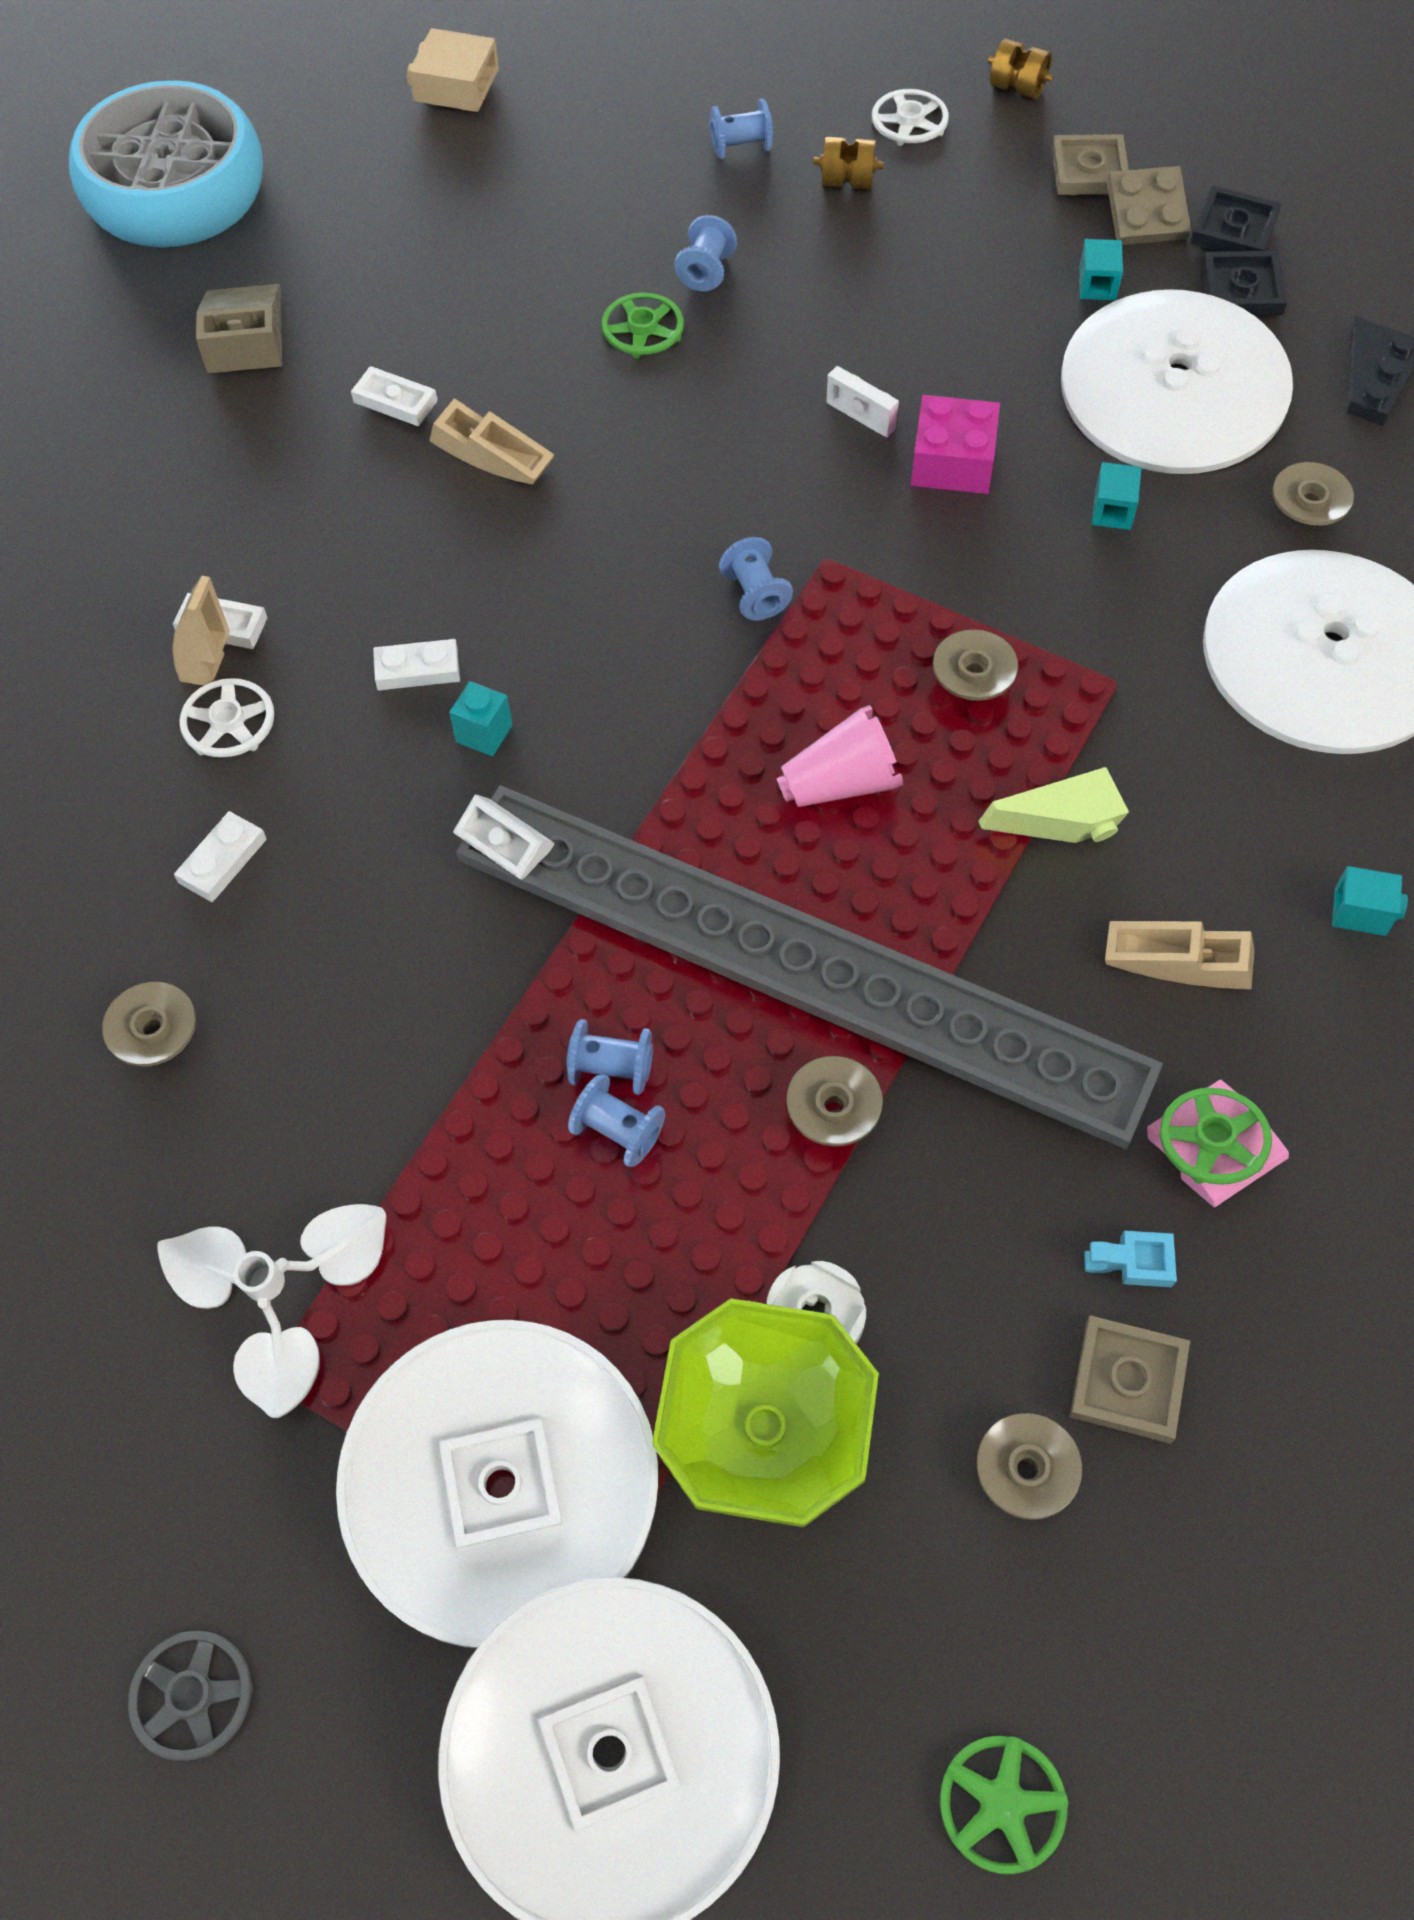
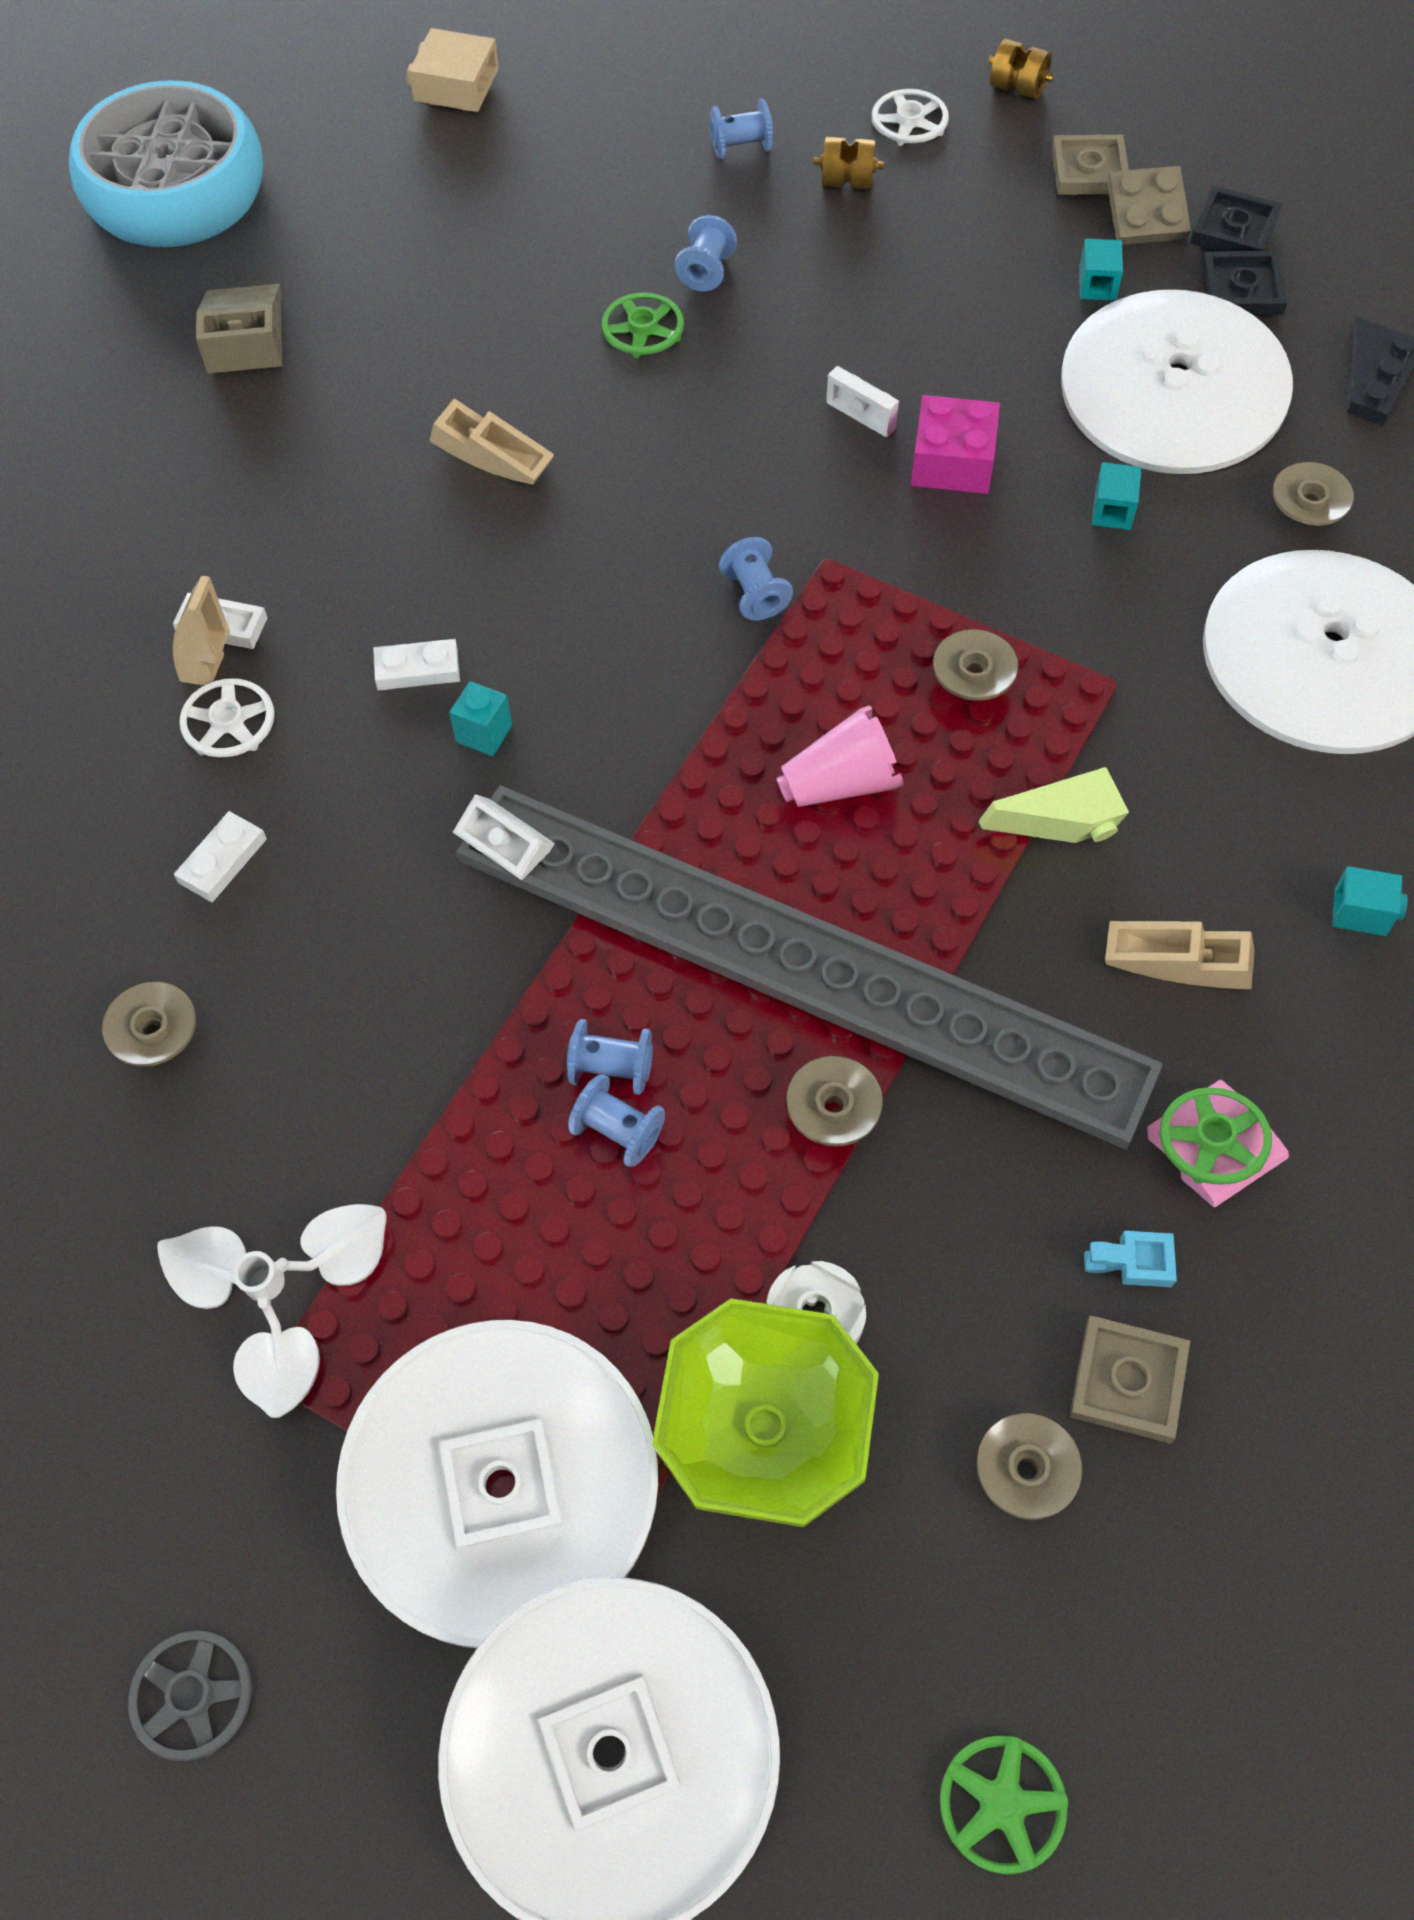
white plate [351,366,438,426] -> none

